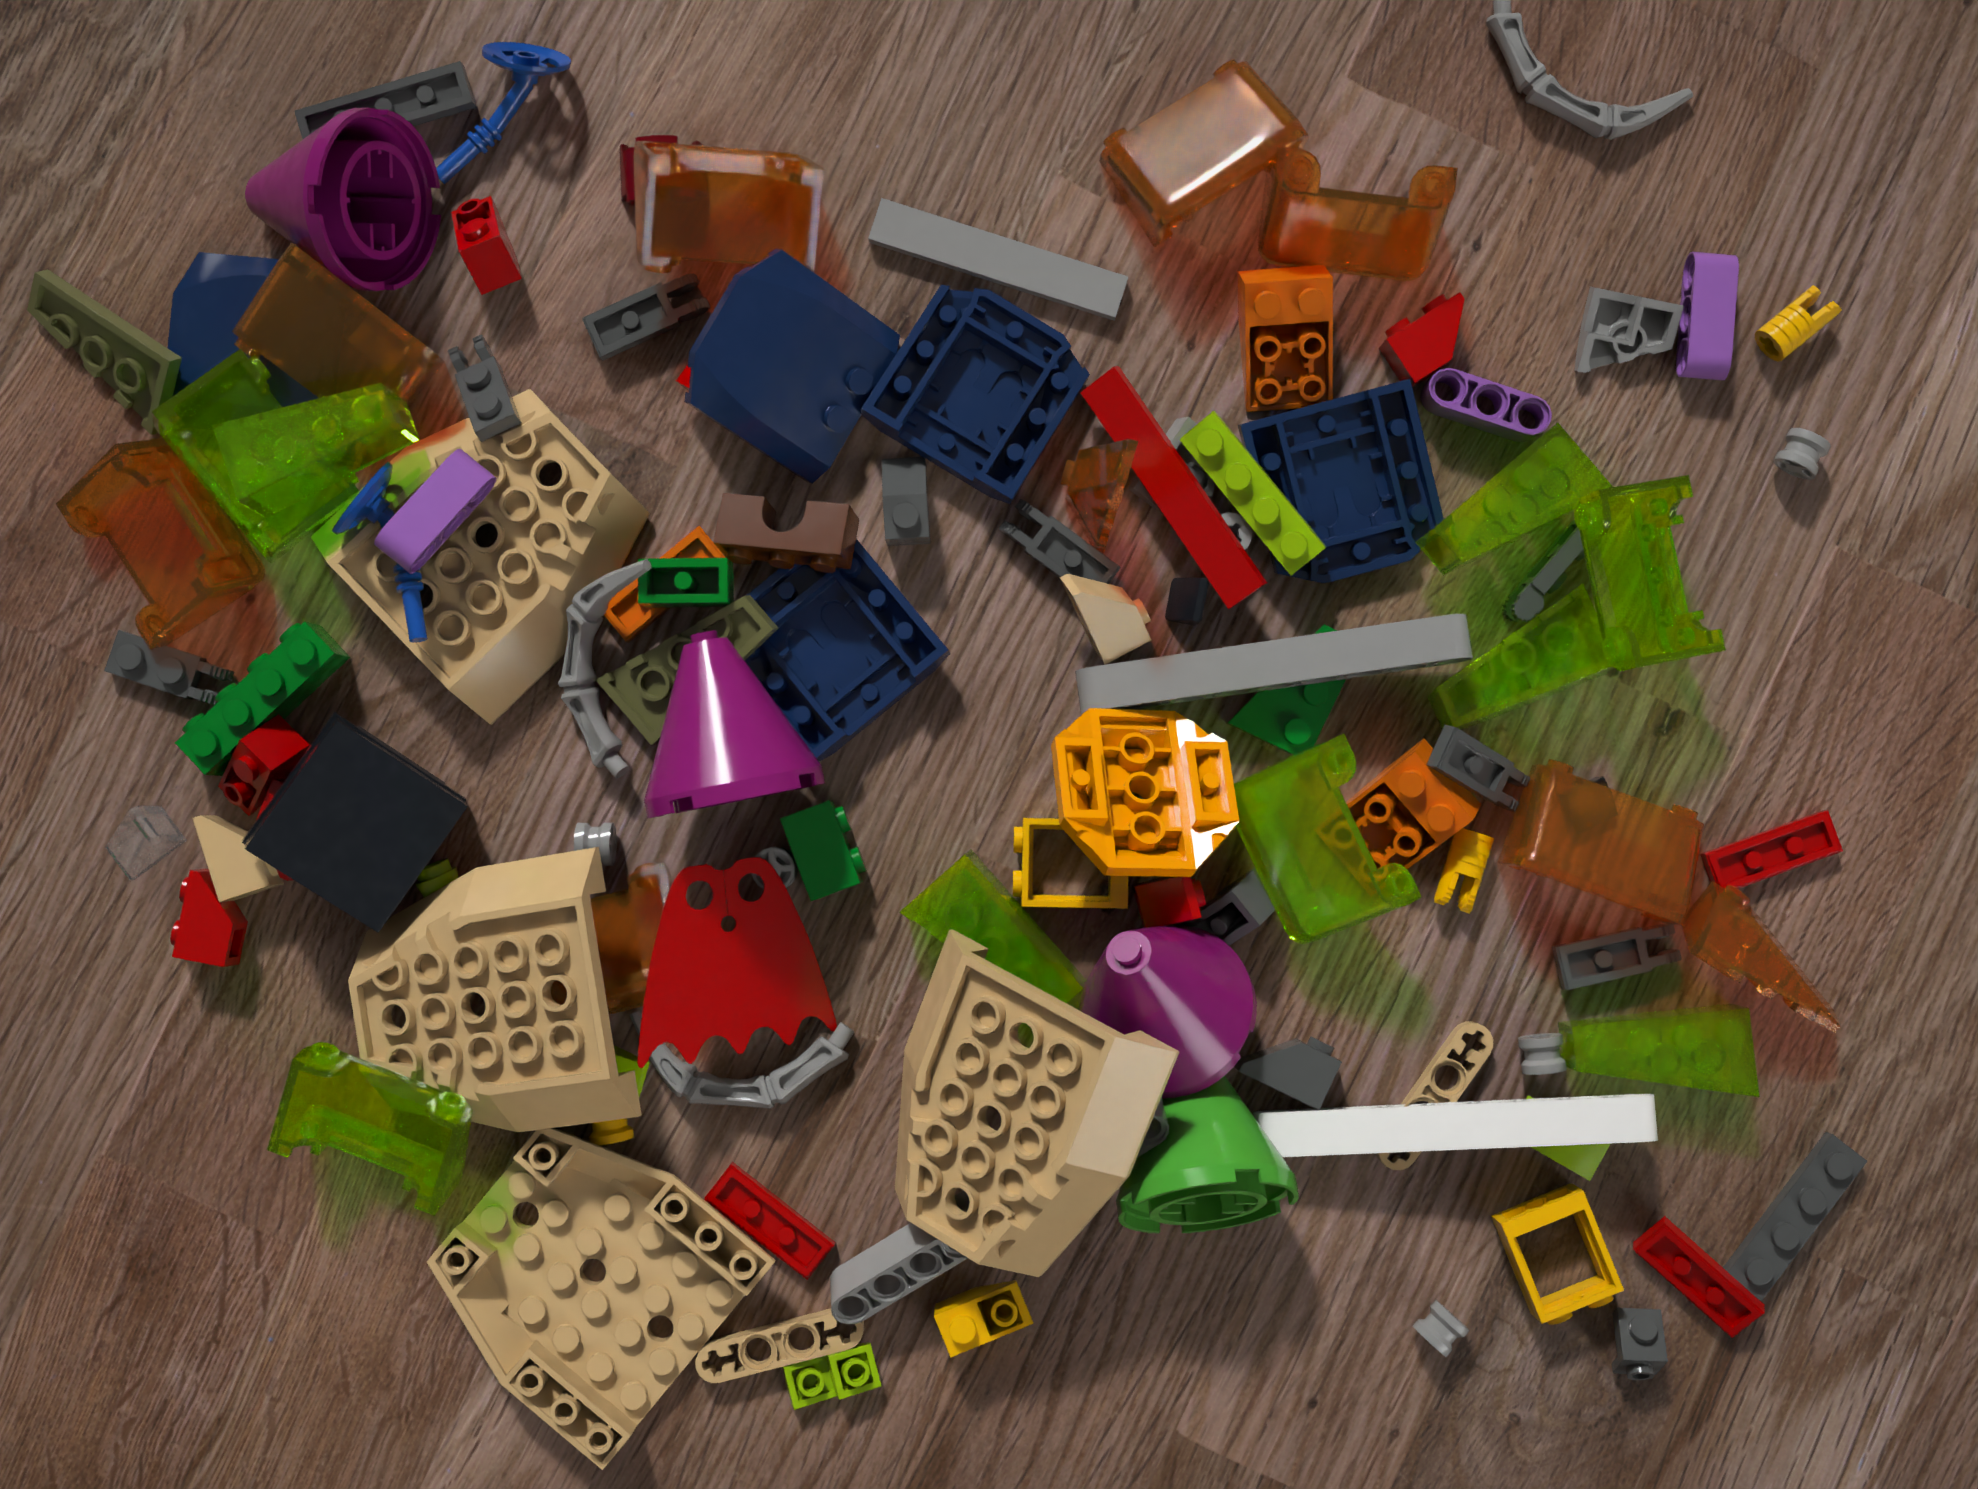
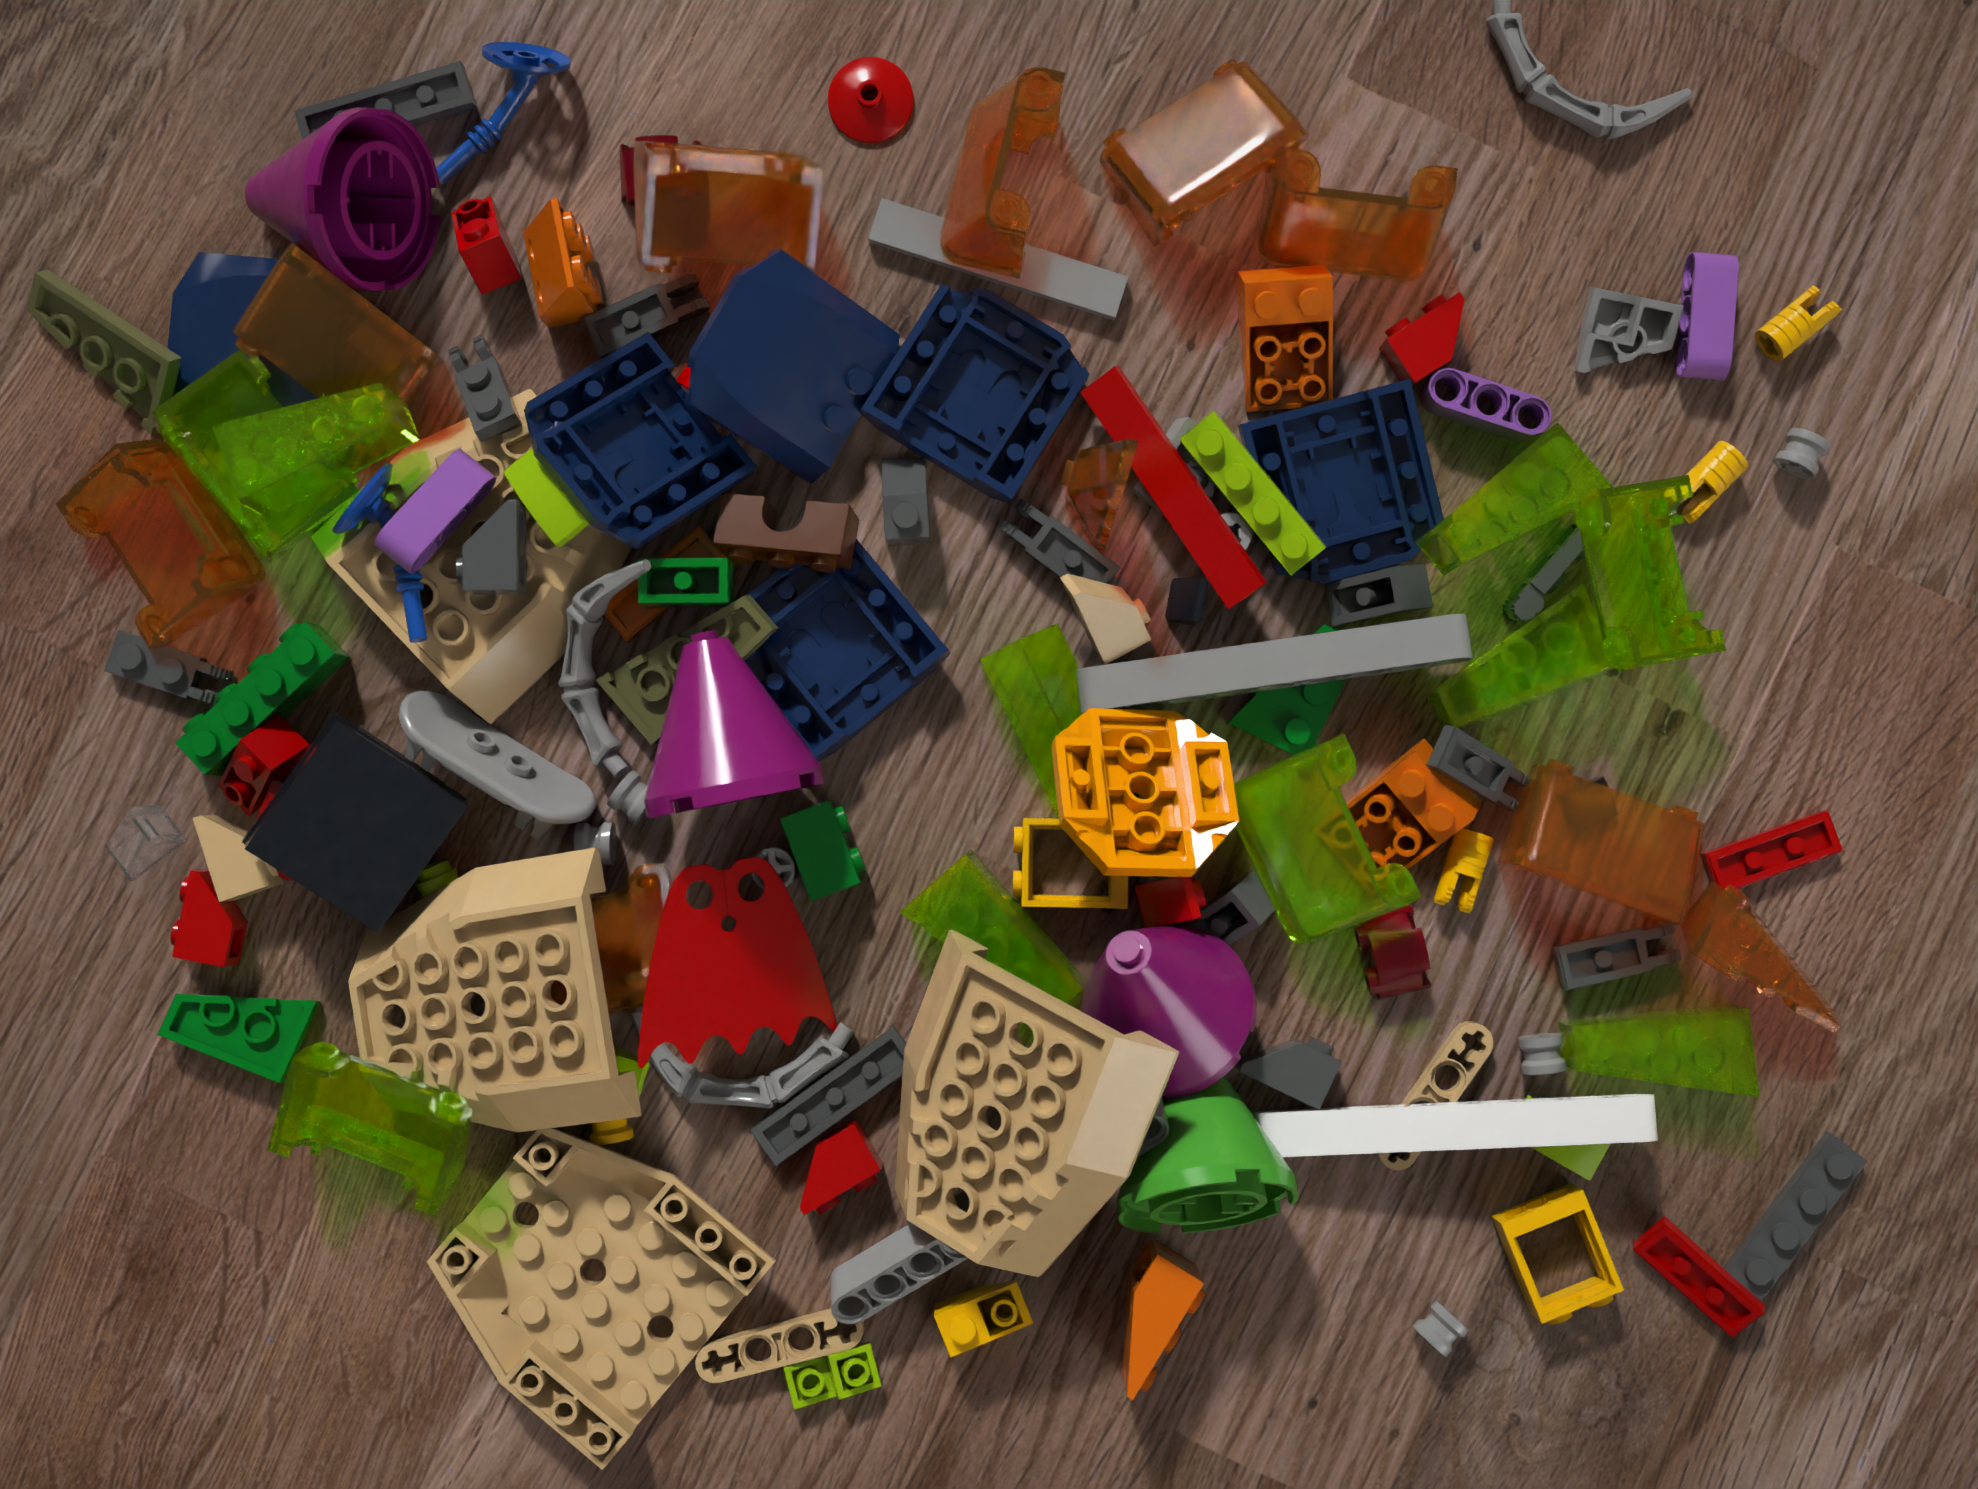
red tile [704,1162,836,1280] -> none
dark grey bracket [1612,1307,1668,1380] -> none
none -> green wing [157,994,321,1084]
none -> light grey piece [398,691,596,840]
none -> dark grey slope [456,499,527,595]
none -> lime slope [503,448,589,548]
none -> orange slope [523,198,603,328]
none -> dark blue wedge [524,332,757,549]
none -> light grey wheel [607,770,648,825]
none -> dark grey plate [750,1026,907,1166]
none -> red slope [800,1118,883,1215]
none -> red dish [828,57,914,143]
none -> clear orange windscreen [940,67,1066,279]
none -> clear neon green wedge [980,624,1081,817]
none -> orange slope [1122,1237,1205,1400]
none -> dark grey slope [1324,564,1433,627]
none -> dark red cylinder [1354,904,1431,1000]
none -> yellow hinge [1667,441,1749,524]

